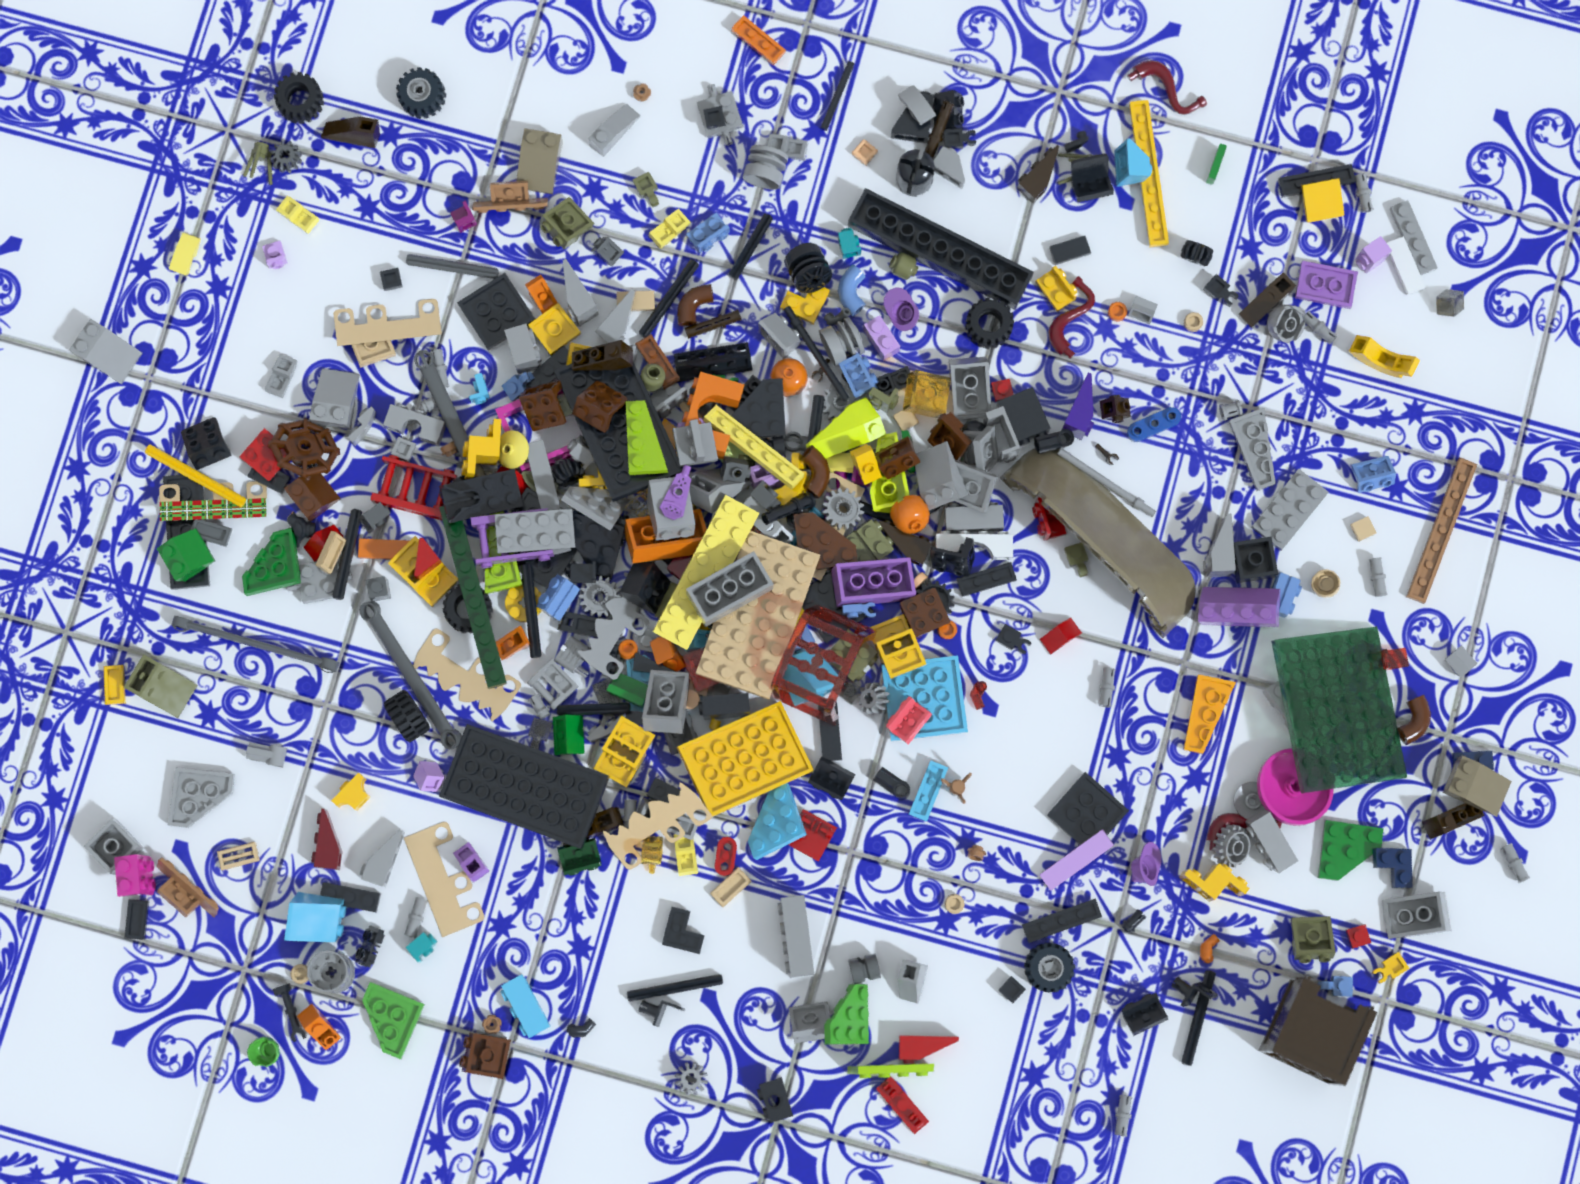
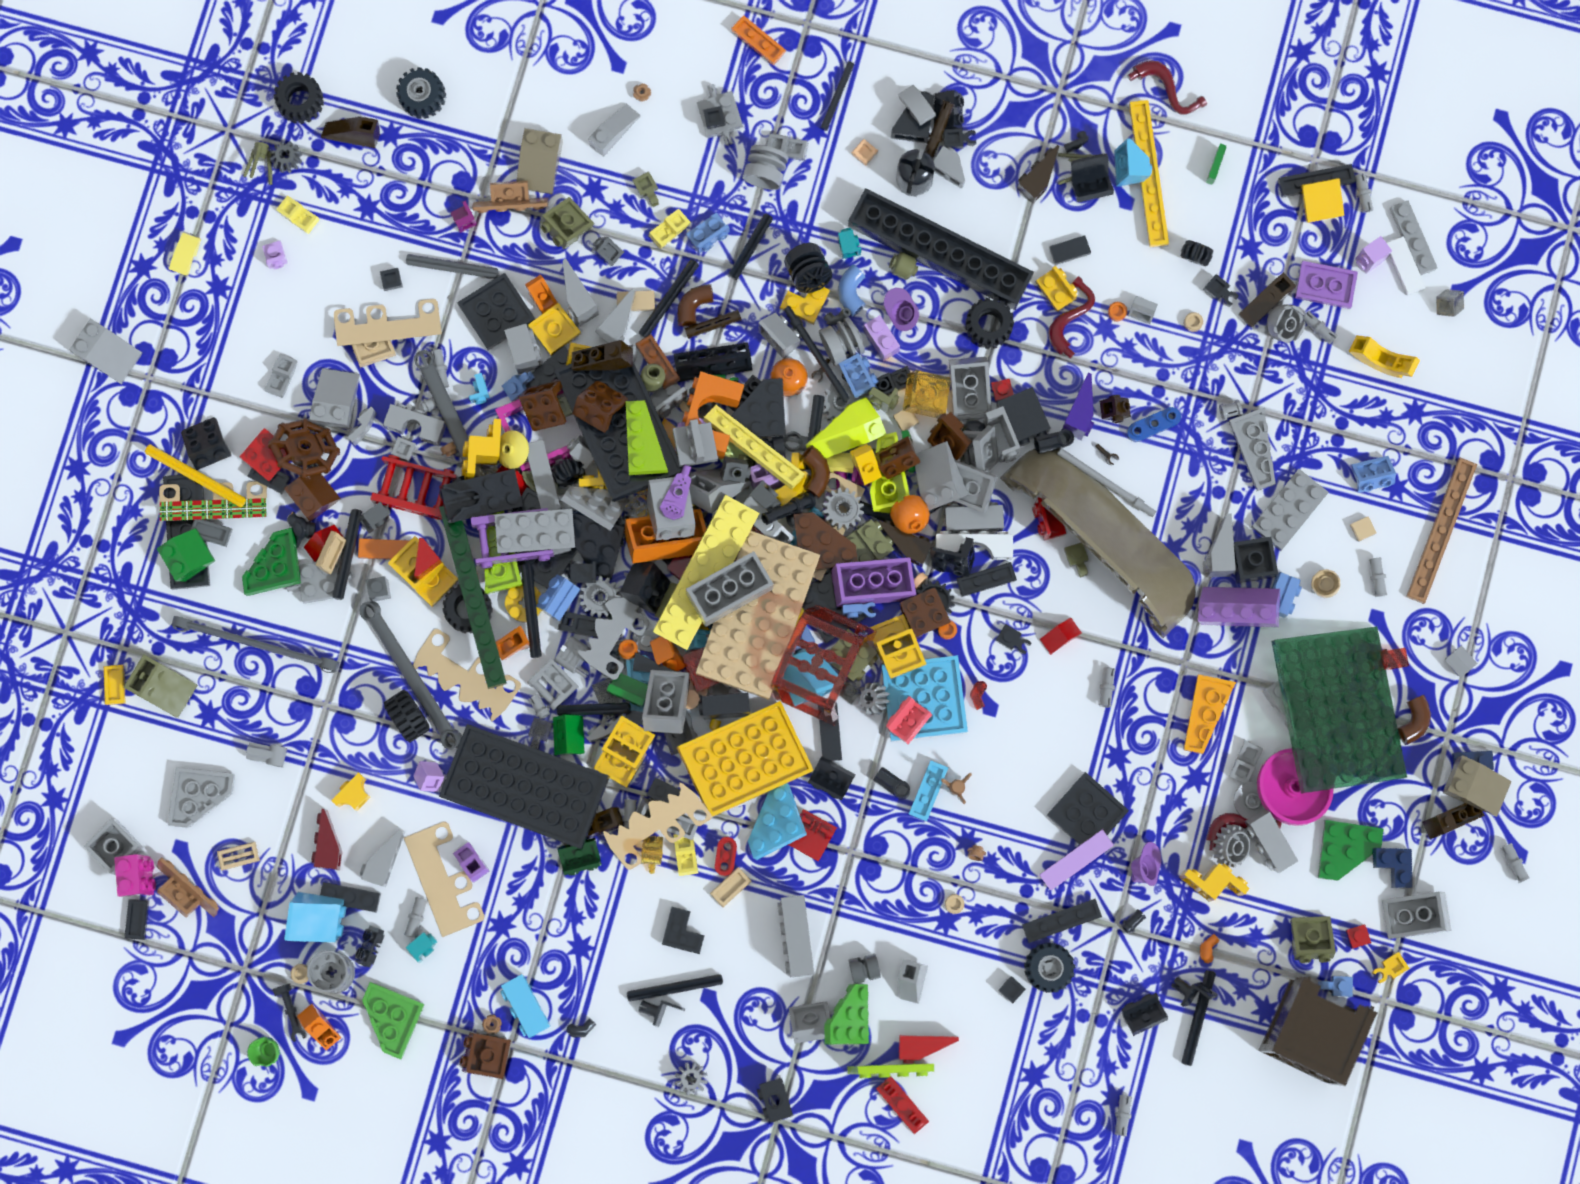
none -> light grey slope [1229,740,1263,783]

